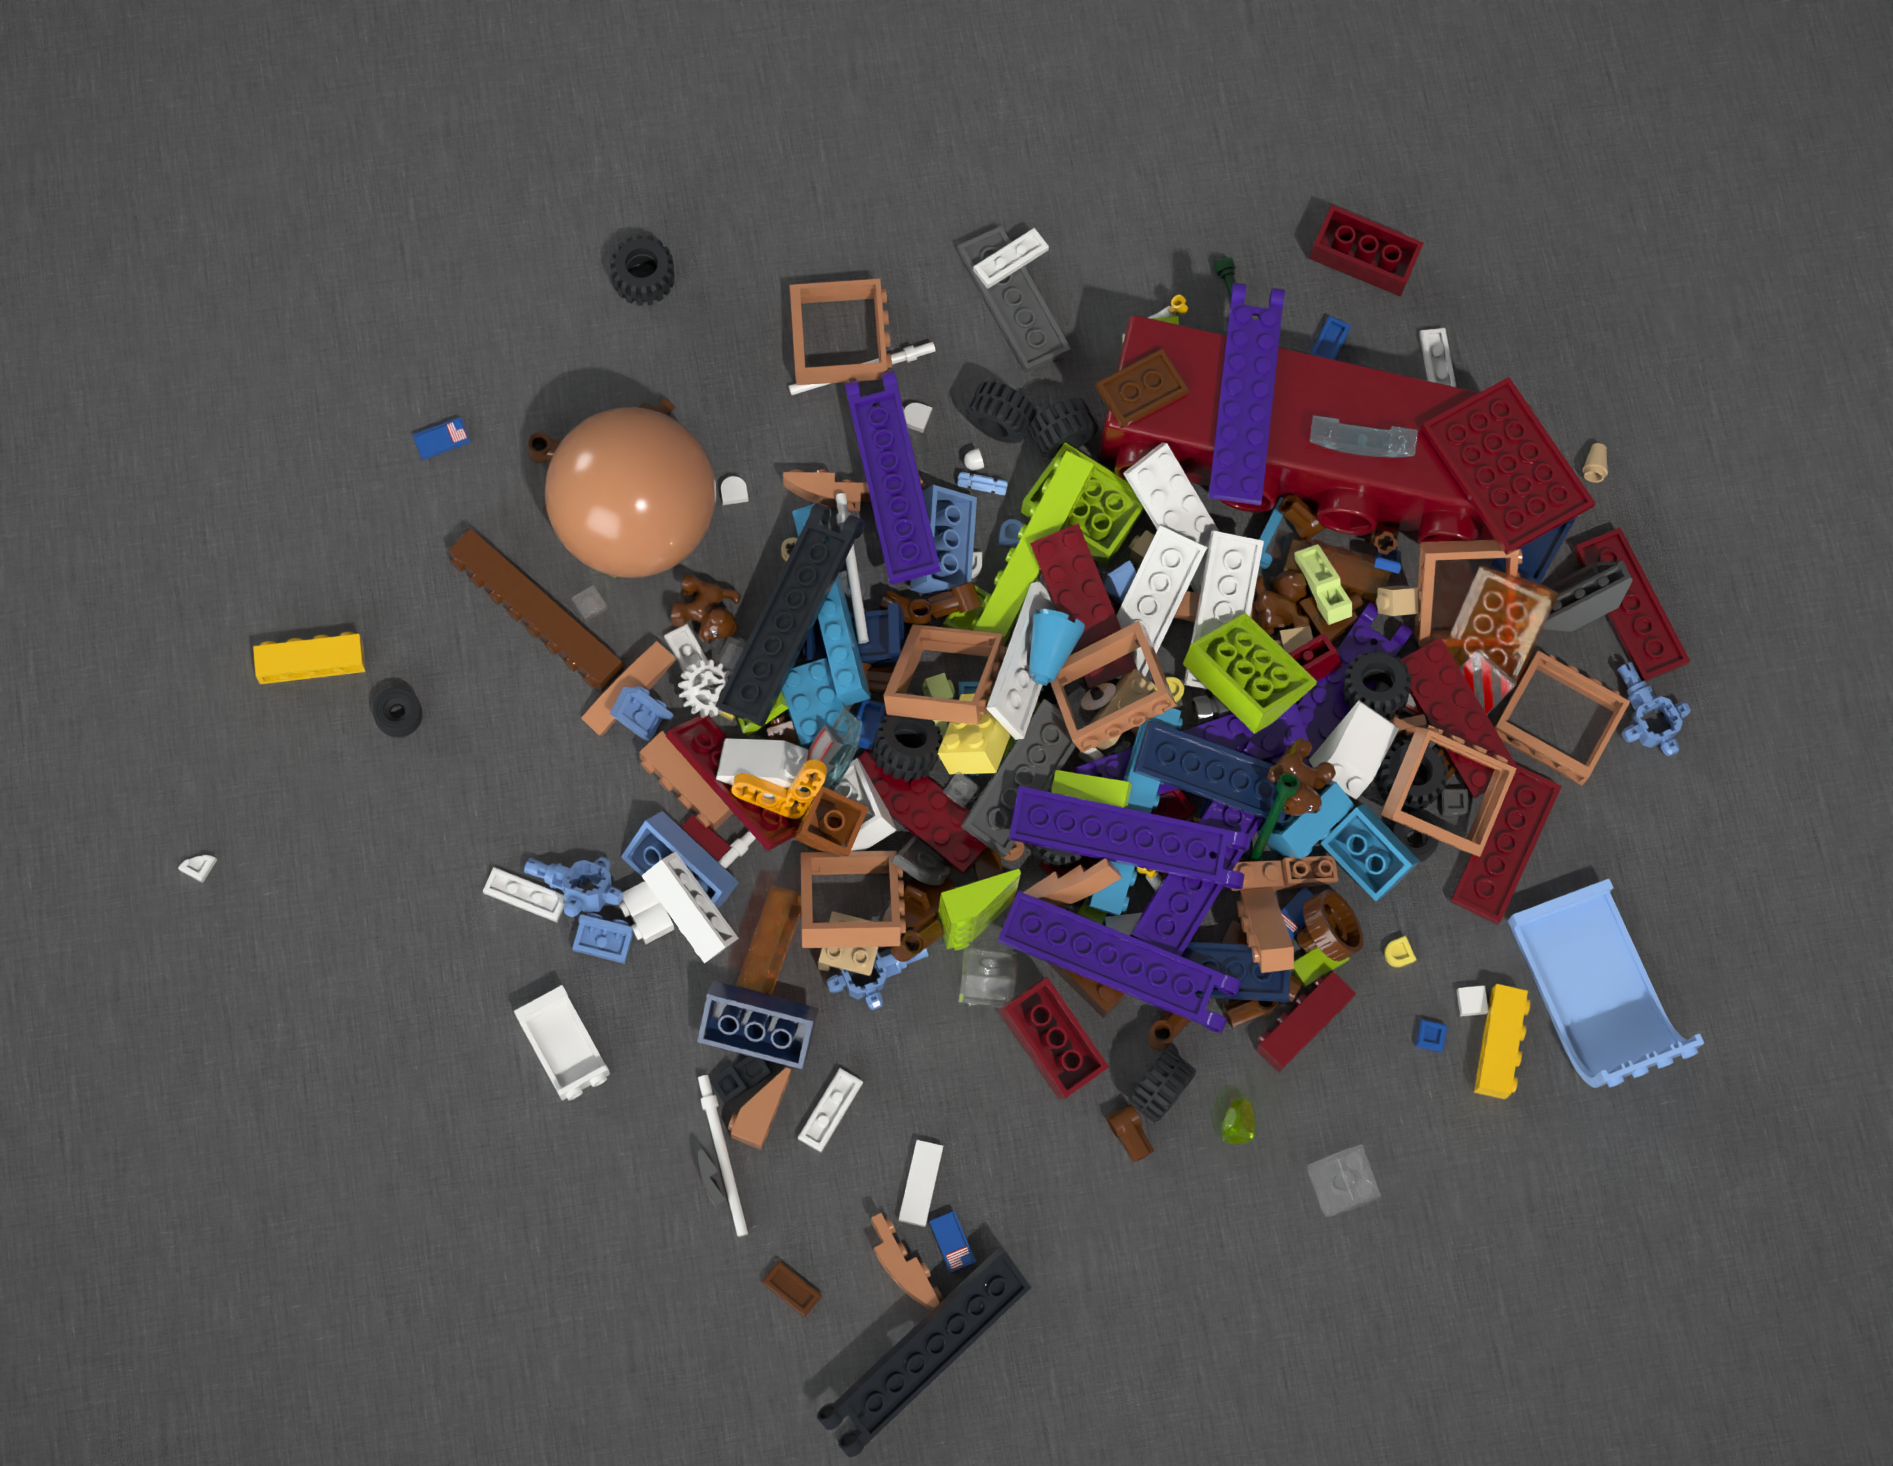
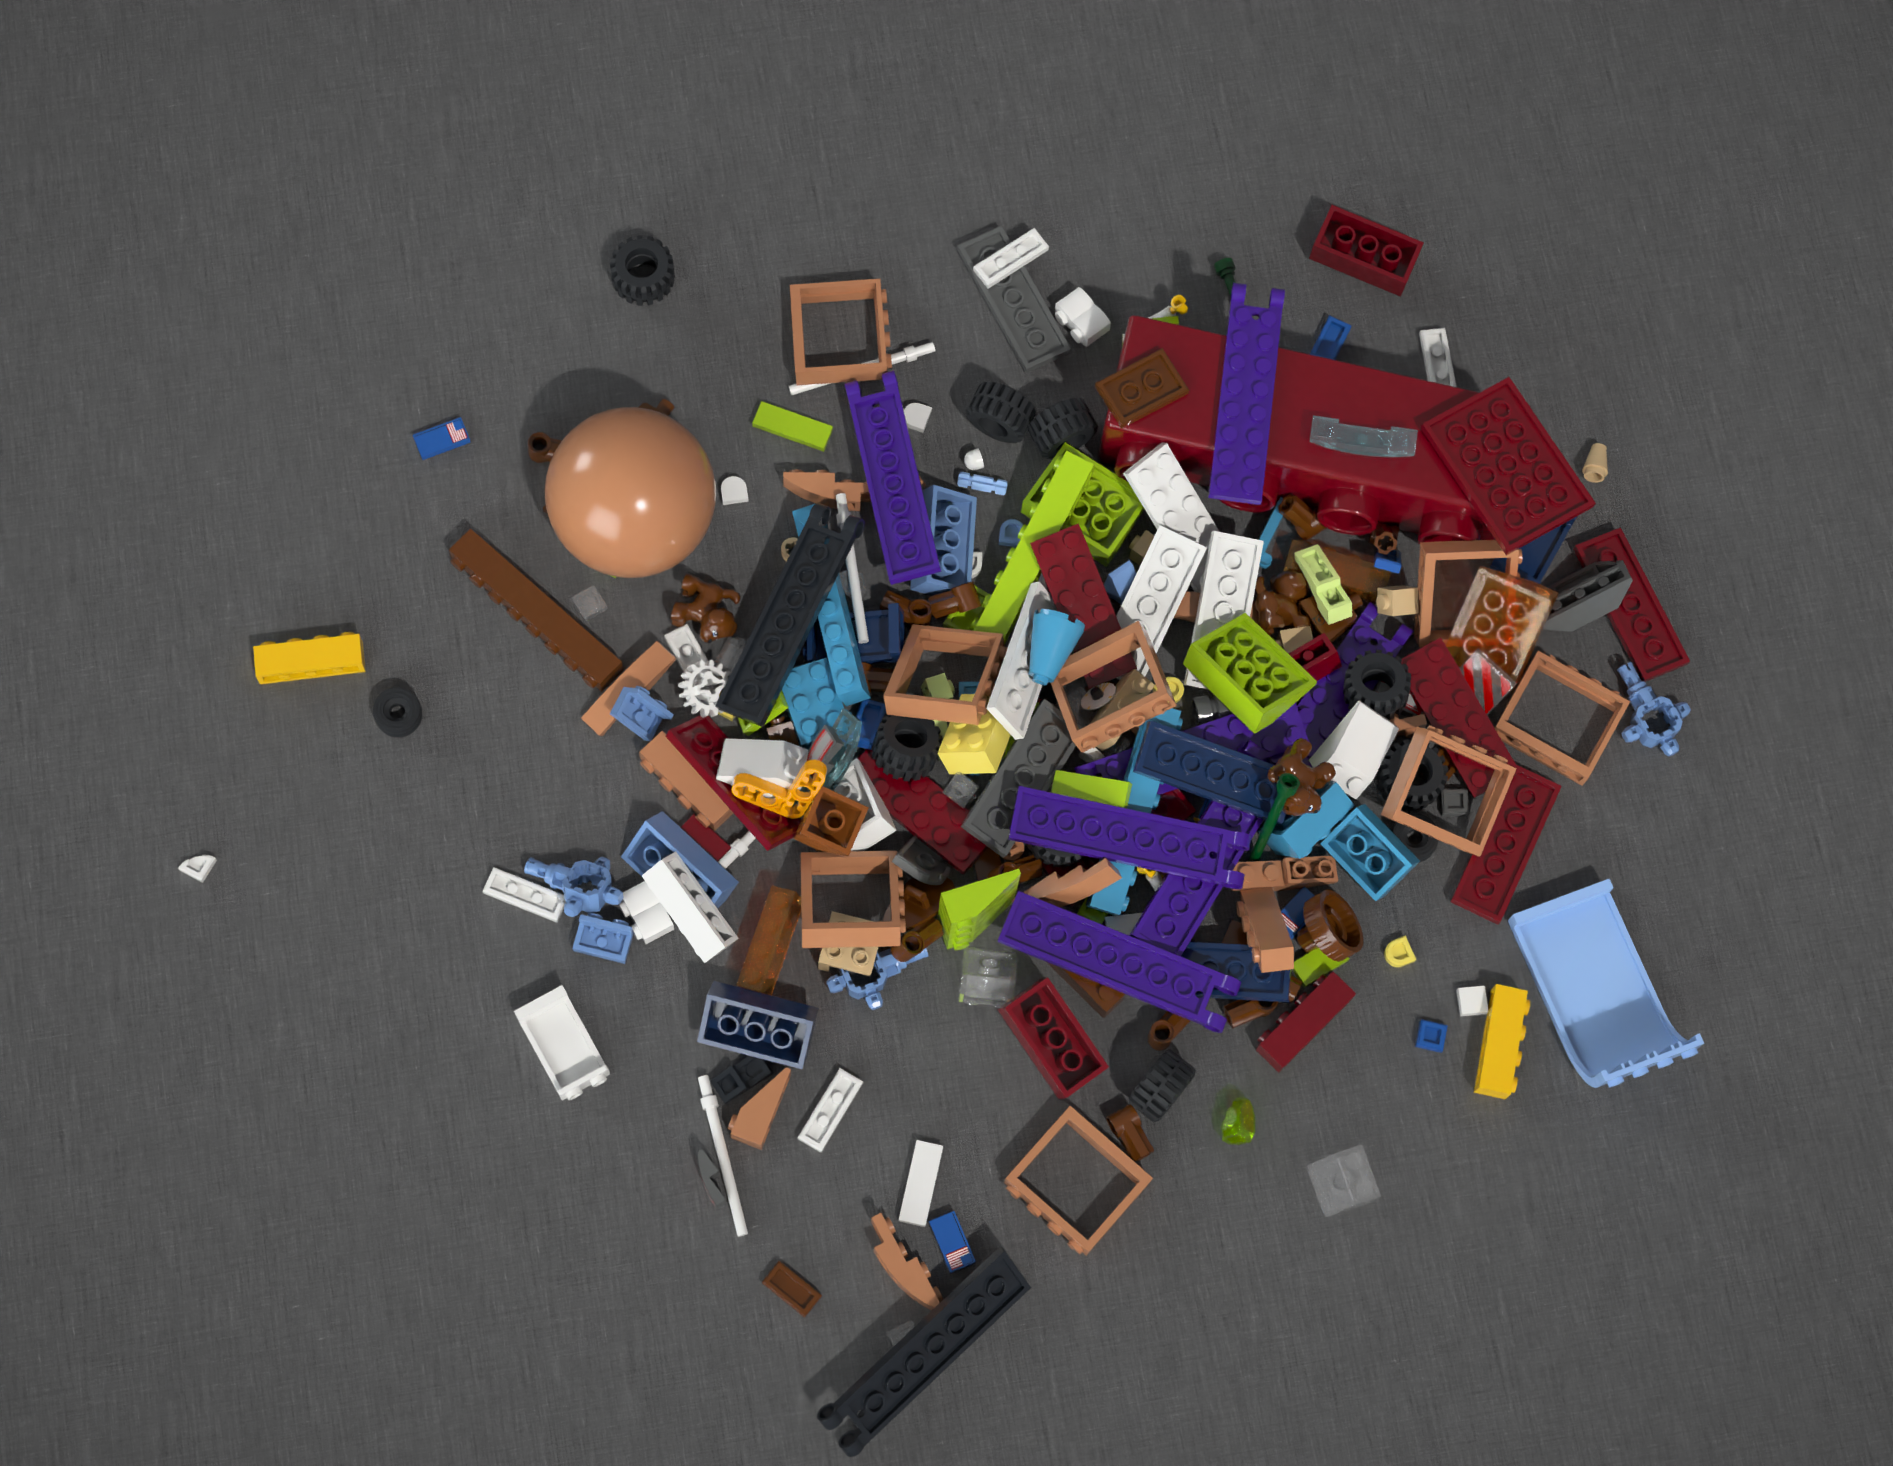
none -> lime tile [752,401,833,452]
none -> reddish brown piece [987,855,1043,884]
none -> nougat window [1004,1106,1153,1256]
none -> white brick [1055,287,1111,347]

